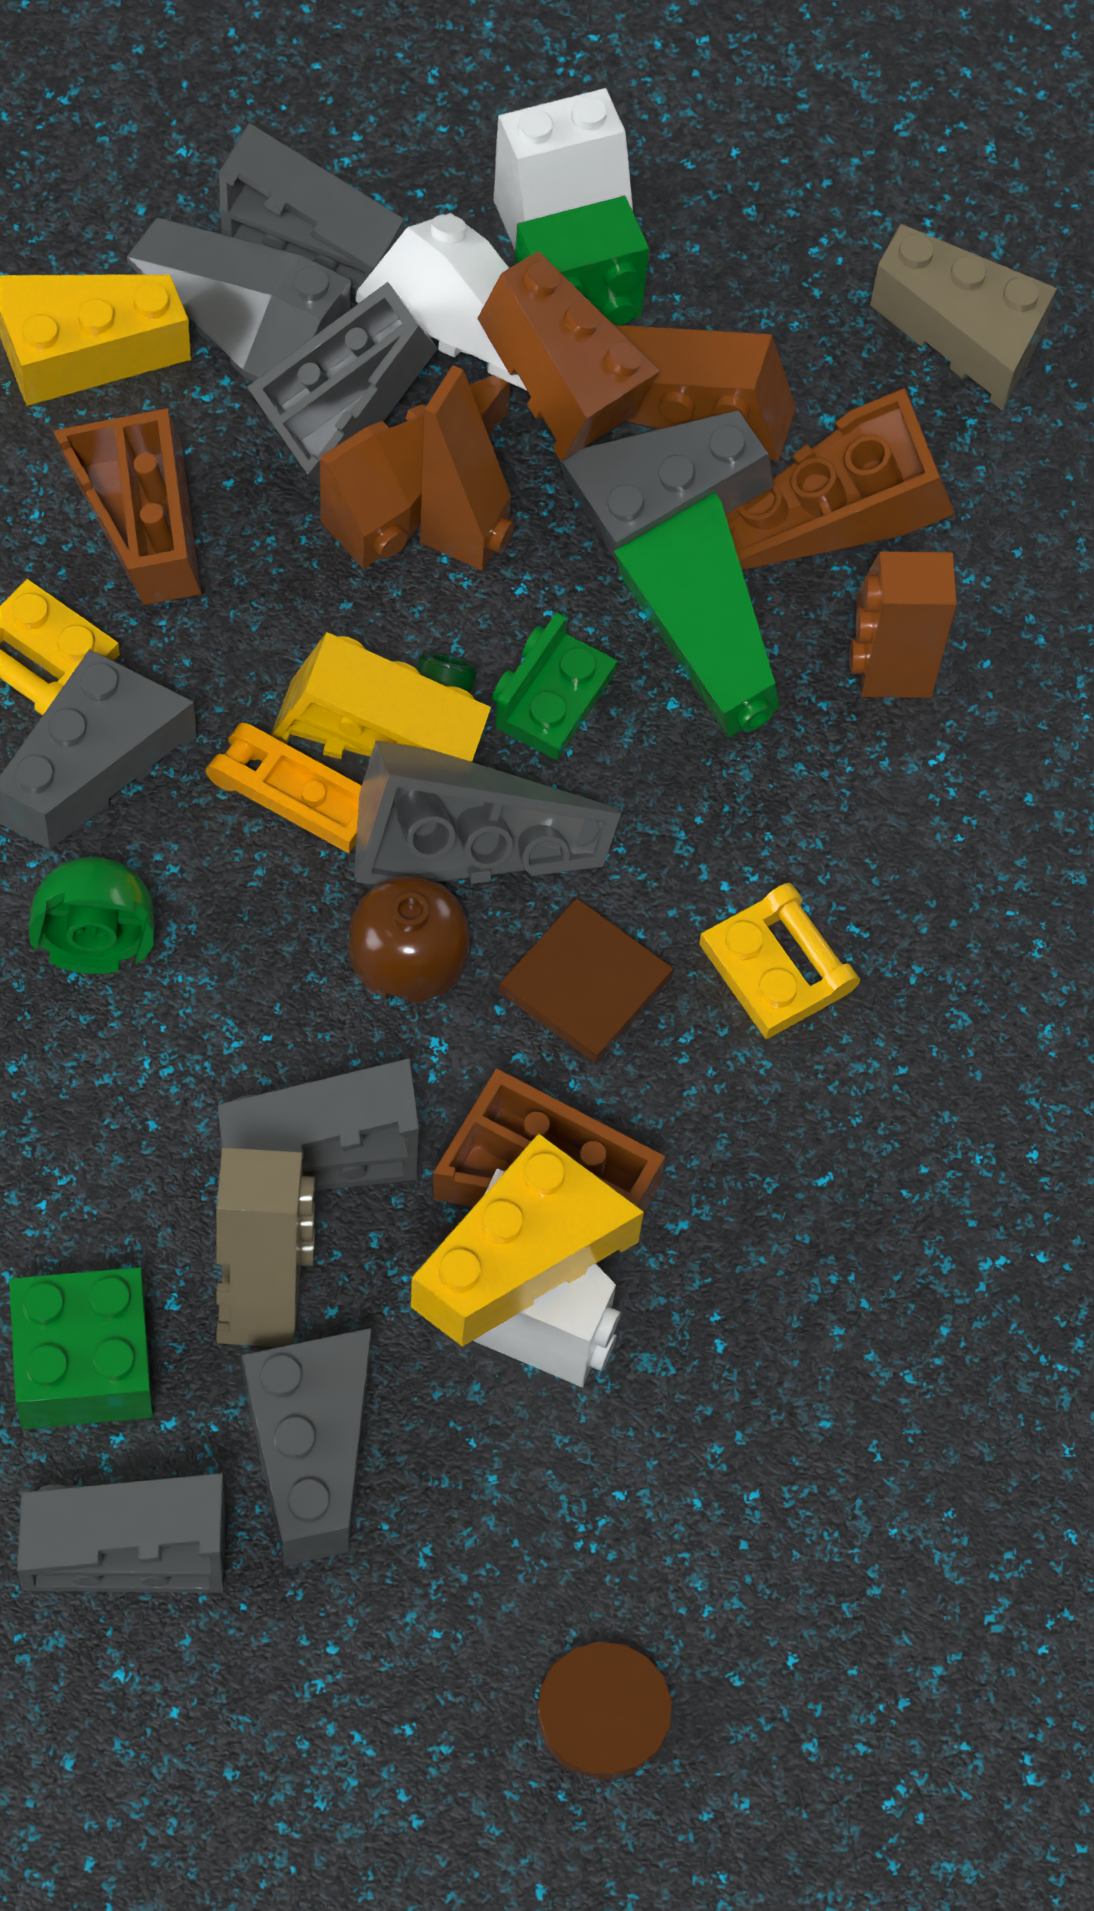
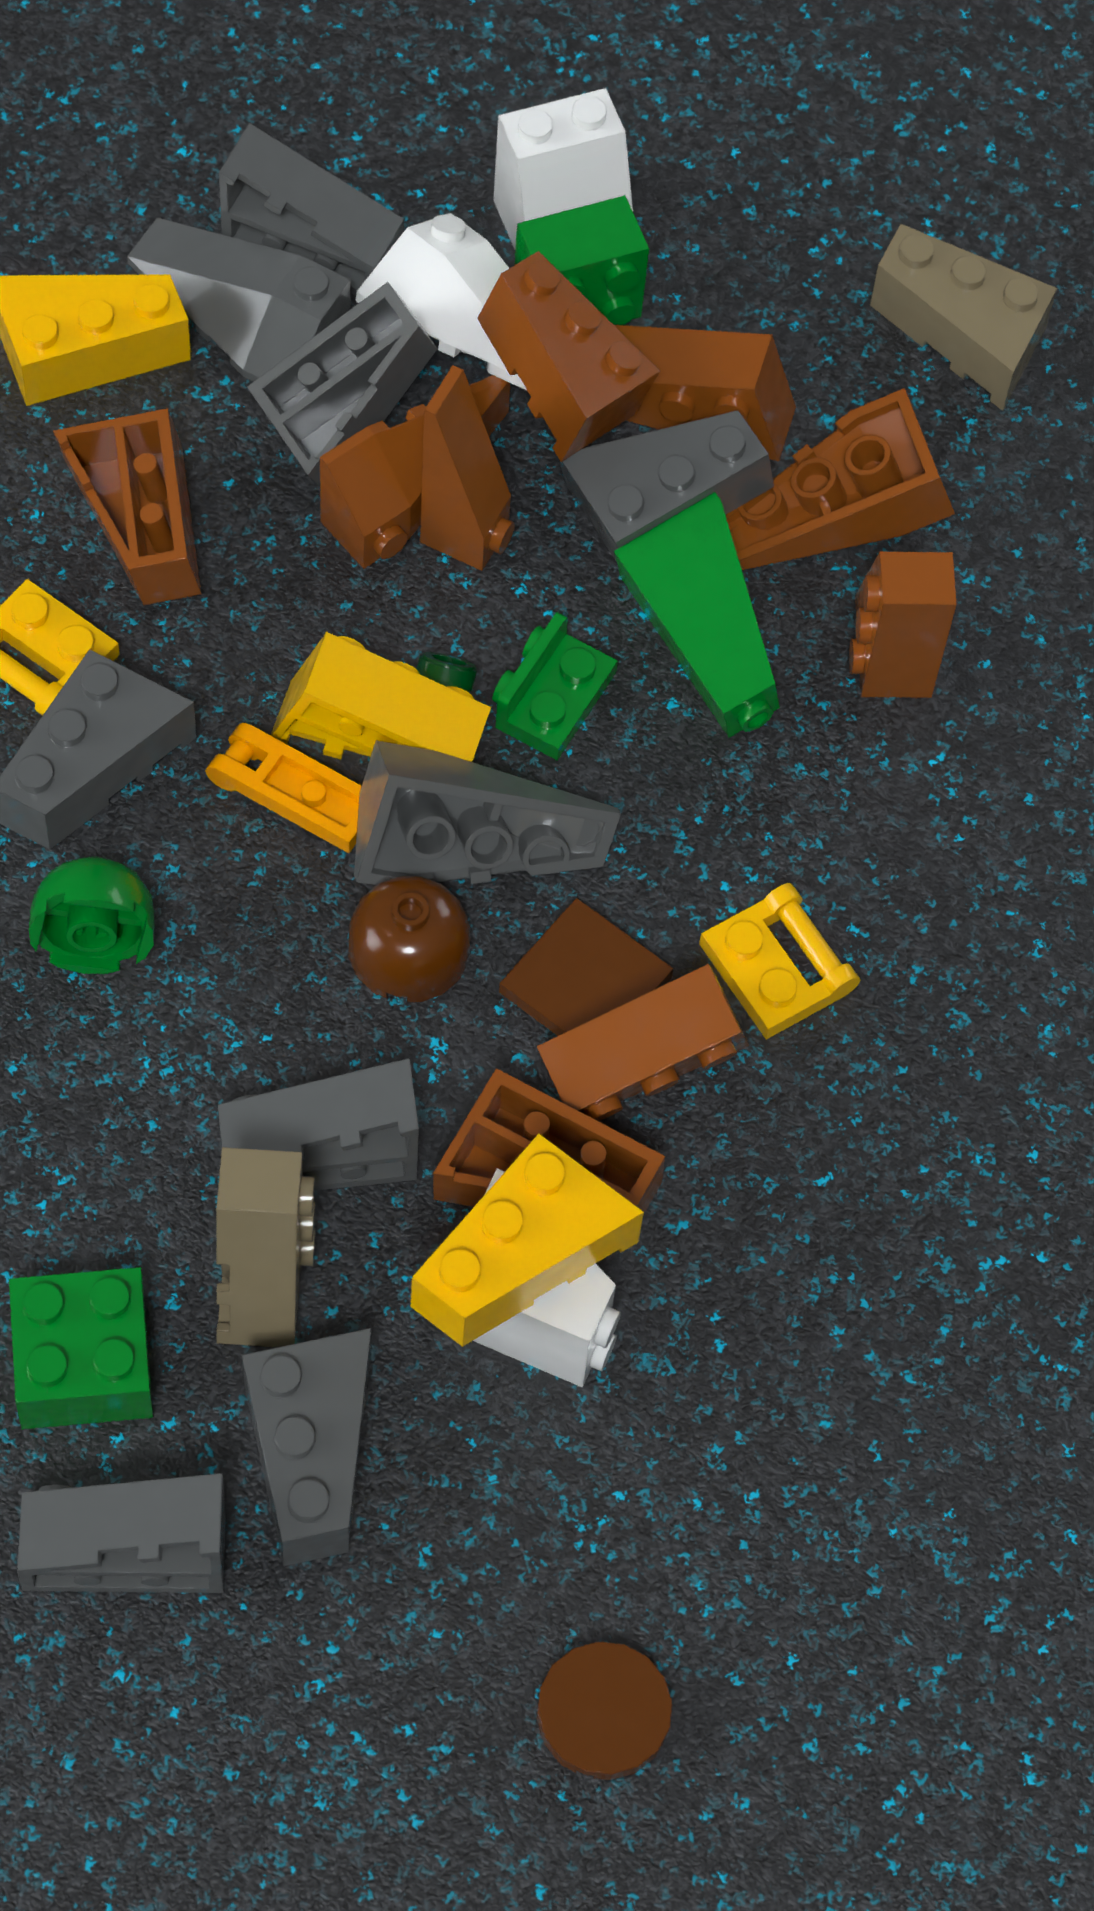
none -> dark orange wedge [536,964,750,1121]

